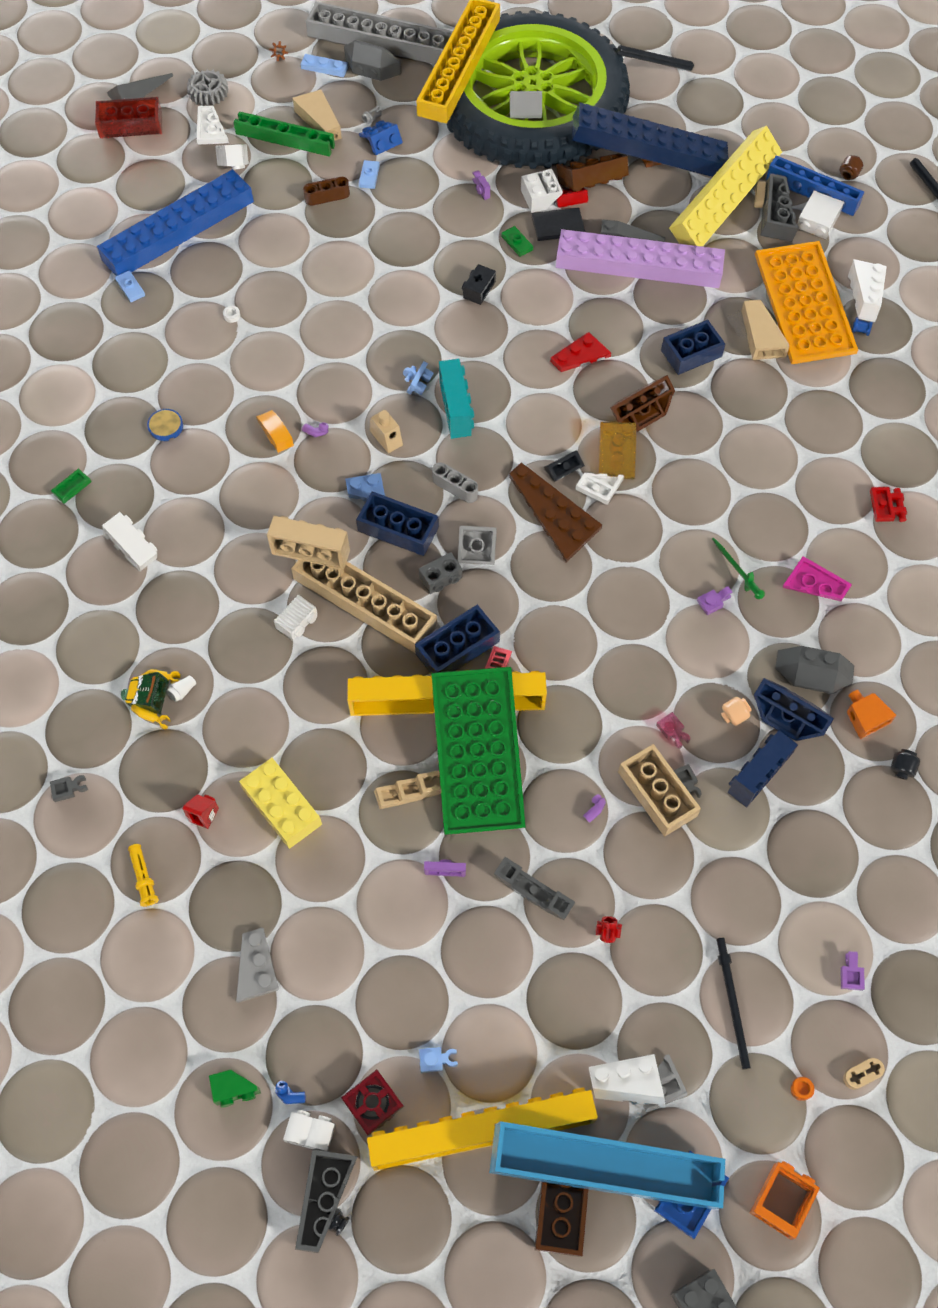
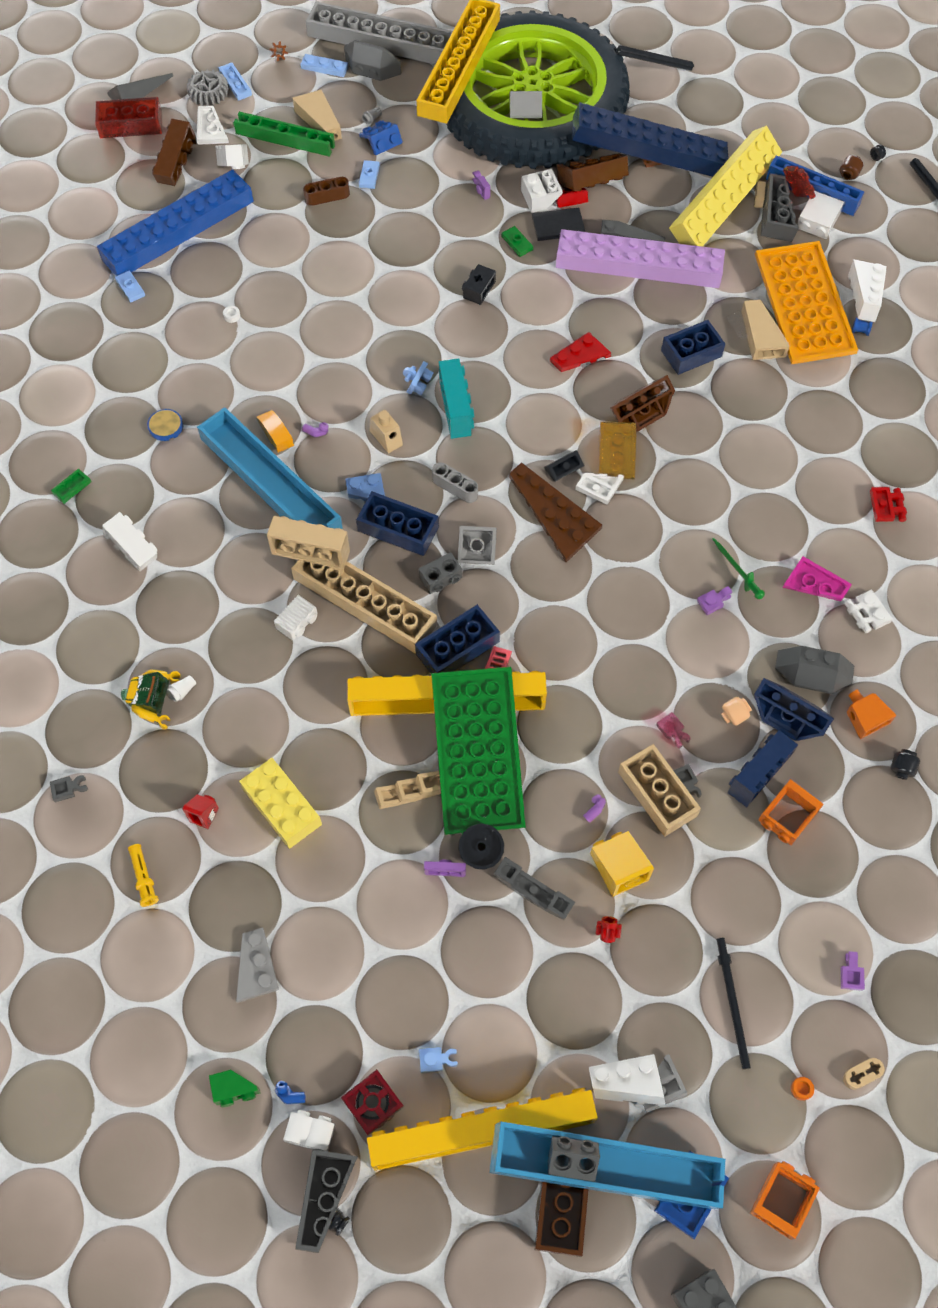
none -> reddish brown wedge [152,119,197,186]
none -> dark azure piece [197,407,343,529]
none -> light blue plate [218,62,252,101]
none -> black wheel [458,824,504,870]
none -> dark grey brick [547,1136,600,1182]
none -> yellow slope [590,831,654,897]
none -> orange window [758,779,824,845]
none -> clear red plate [783,166,816,199]
none -> white plate [844,590,893,633]
none -> black bush [870,144,886,161]

